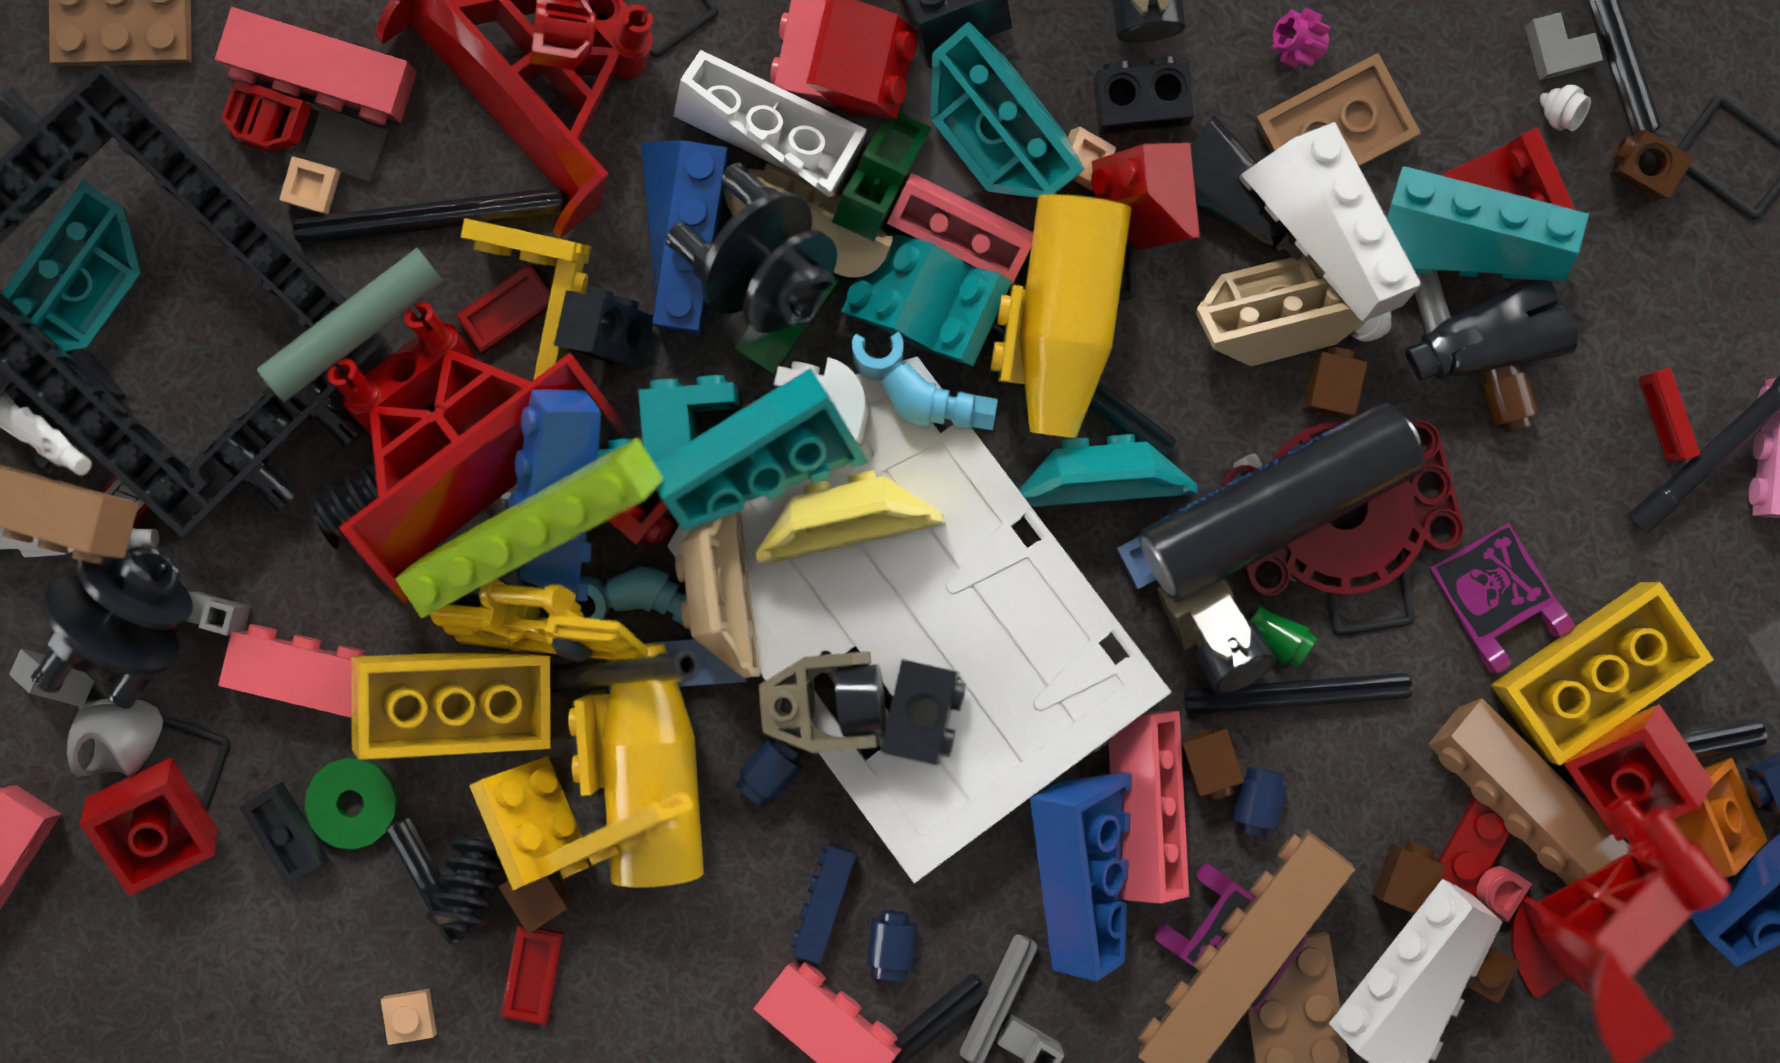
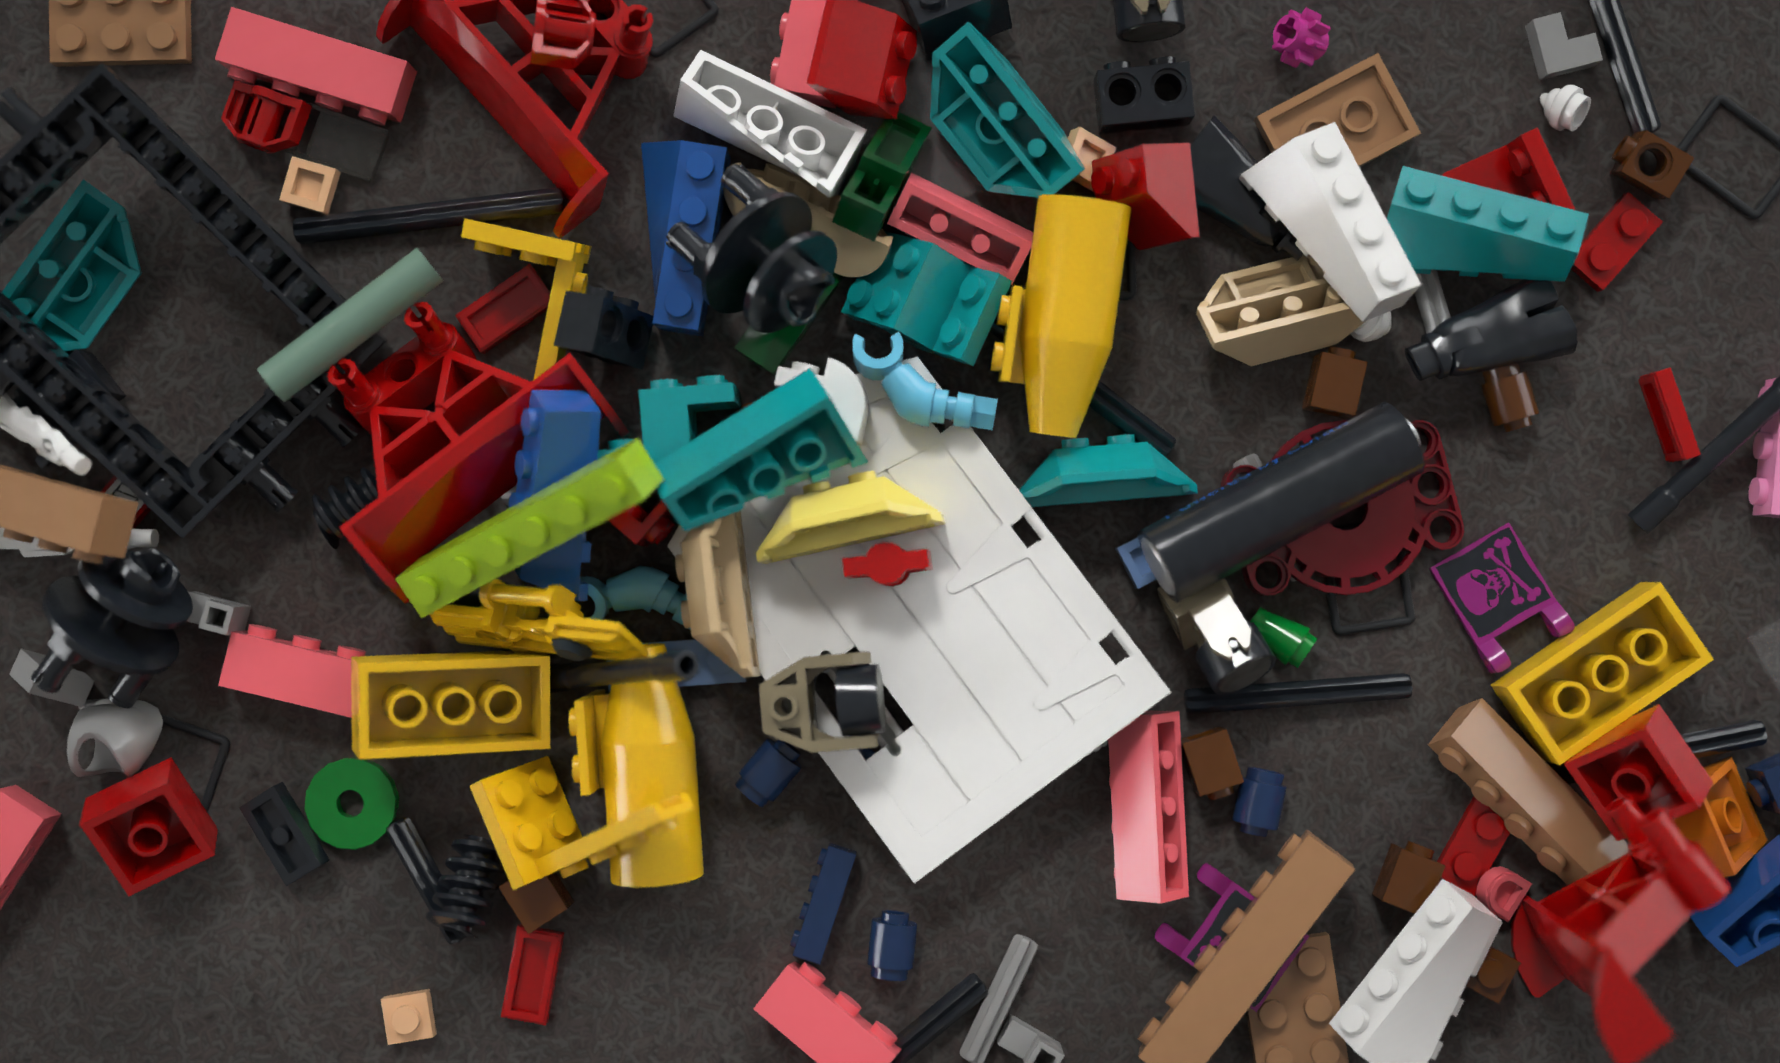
black brick [881,659,966,765] -> none
blue wedge [1030,772,1132,982] -> none
none -> red piece [842,542,933,587]
none -> red plate [1571,192,1663,292]

